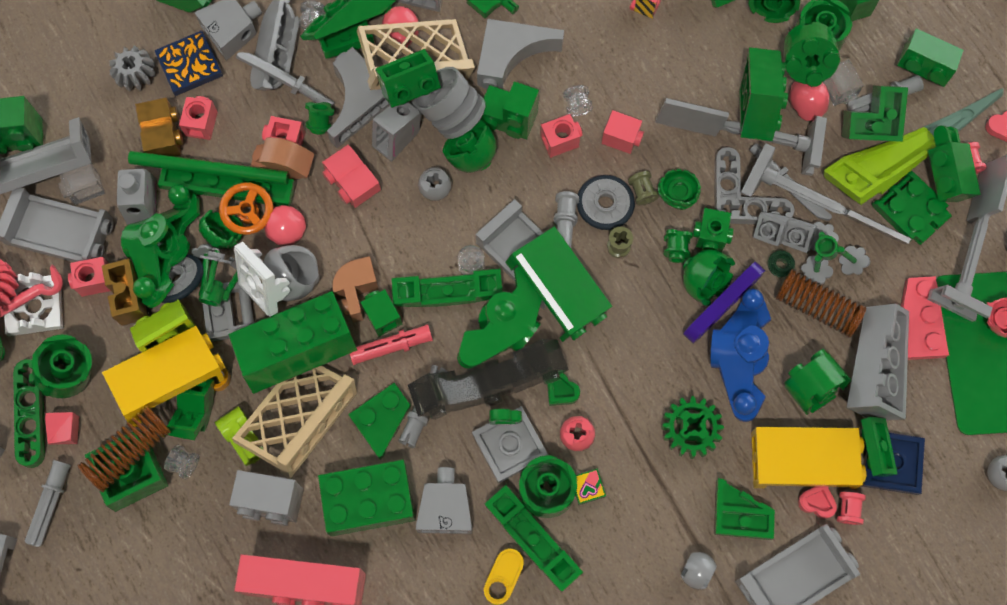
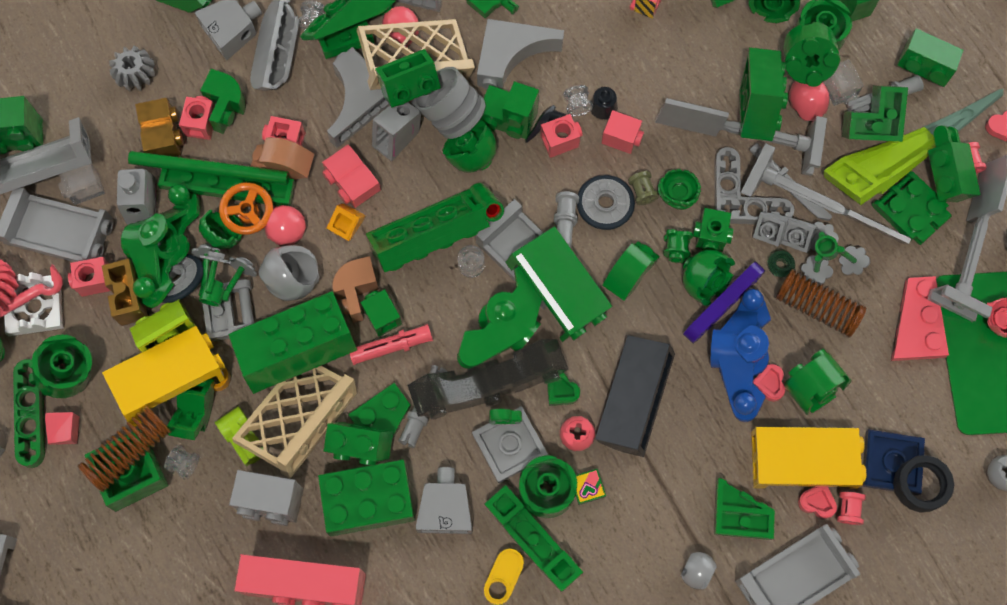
light grey axle [25,460,71,547] -> none
tile [154,31,223,96] -> none
white piece [234,242,290,317] -> none
light grey sword [236,52,334,107] -> none
green brick [305,102,334,135] -> none
green slope [392,269,503,307] -> none
light grey piece [418,167,452,201] -> none
olive bush [607,227,633,258] -> none
green gear [661,396,724,459] -> none
light grey wedge [847,303,909,421] -> none
green plate [861,417,898,477] -> none
none -> green brick [200,69,246,134]
none -> green brick [323,422,393,465]
none -> light orange slope [326,203,366,241]
none -> green hinge [366,183,504,273]
none -> black bar [525,105,566,143]
none -> black hat [589,87,618,120]
none -> black brick [595,335,675,457]
none -> green brick [602,241,660,301]
none -> coral tile [753,364,785,402]
none -> black tyre [893,455,955,513]

